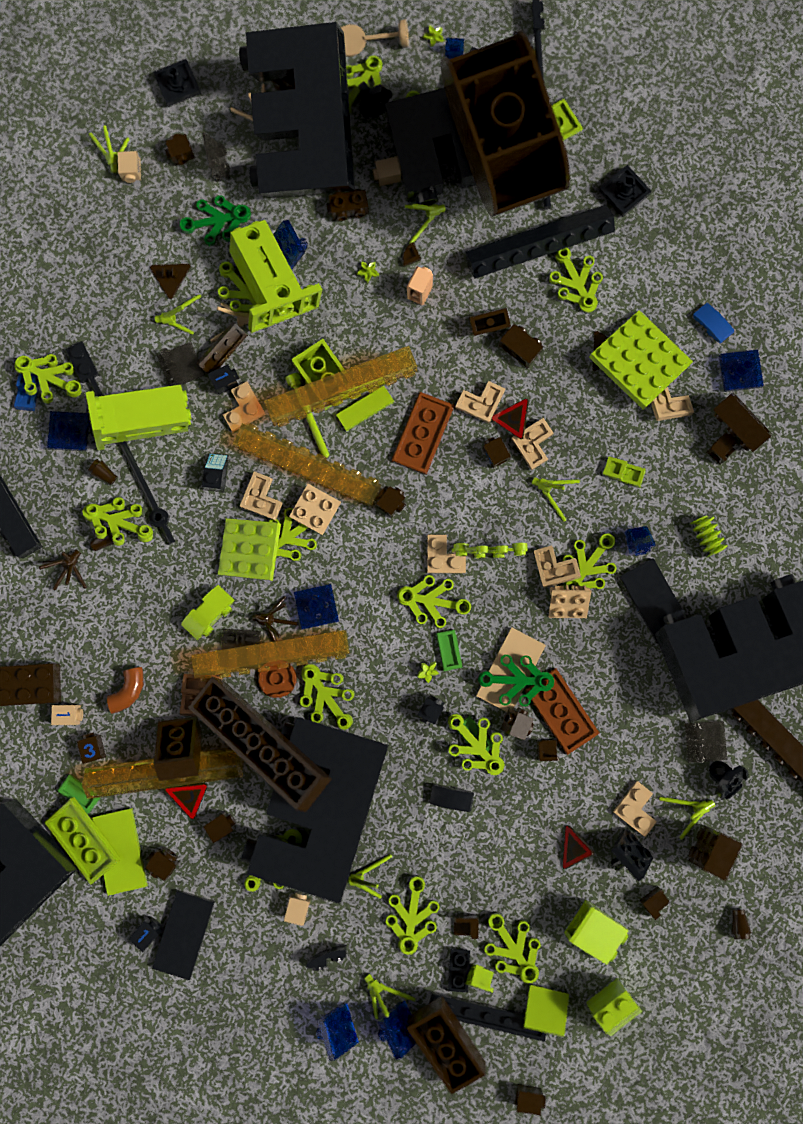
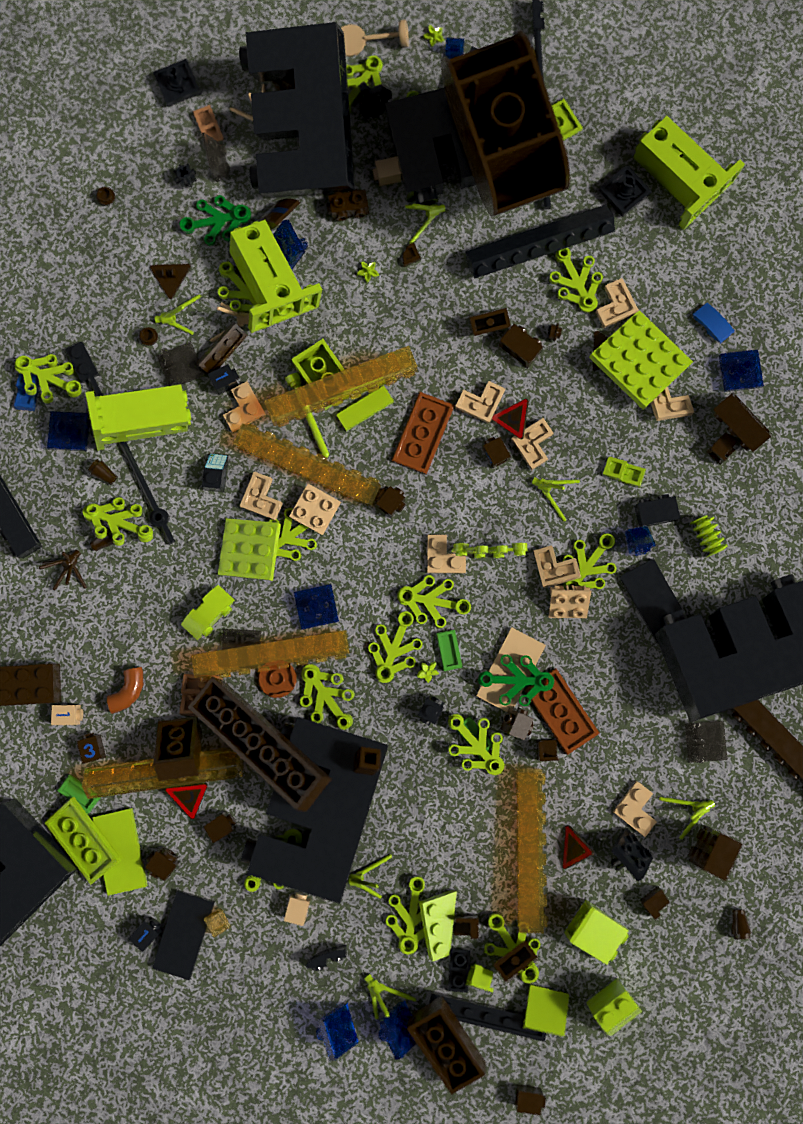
lime plant [89,125,130,173] -> none
tan brick [118,151,141,183] -> none
dark brown brick [165,134,195,165] -> none
dark brown plant [252,596,298,647] -> none
light nougat brick [407,267,433,305] -> none
black slope [429,784,474,812] -> none
black tile [709,761,749,800] -> none
none -> dark brown plate [96,187,115,206]
none -> dark brown plate [139,327,158,346]
none -> black gear [173,163,197,188]
none -> medium nougat slope [193,105,224,146]
none -> clear yellow tile [204,908,231,937]
none -> dark brown slope [257,198,301,230]
none -> dark brown brick [353,747,381,775]
none -> lime plant [368,611,423,683]
none -> lime wing [419,889,457,962]
none -> dark brown brick [493,940,539,984]
none -> clear yellow brick [516,768,547,933]
none -> dark brown plate [547,323,562,342]
none -> tan plate [596,278,639,328]
none -> lime brick [633,116,745,230]
none -> black brick [634,494,681,528]

